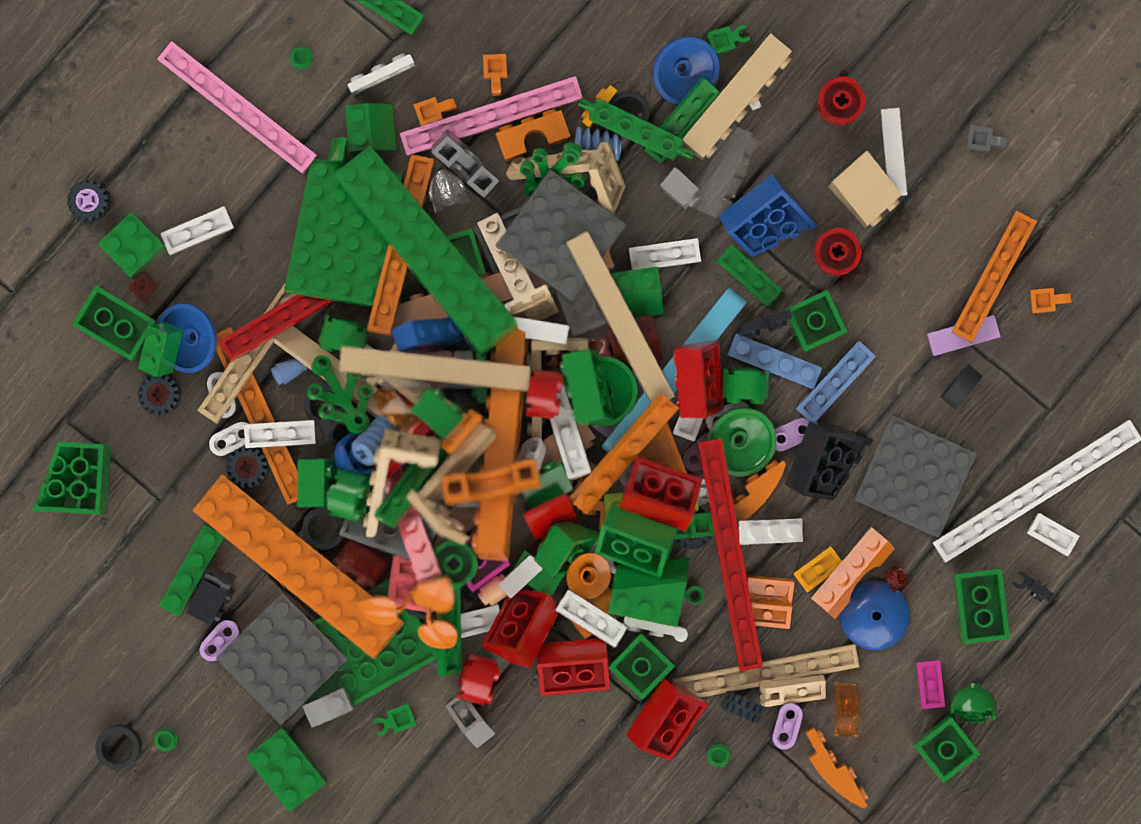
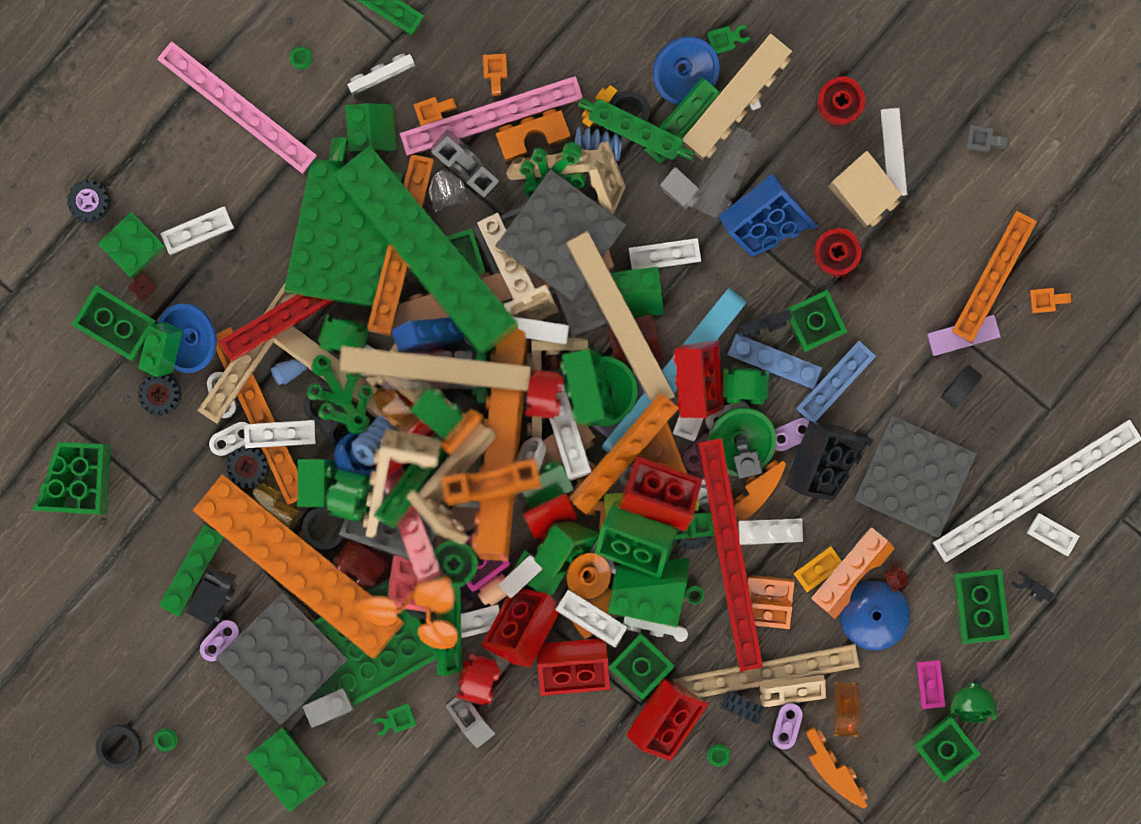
clear red plate [588,337,611,357] -> none
green tile [716,244,783,308] -> none
none -> clear yellow slope [253,483,299,525]
none -> plate [734,435,762,479]

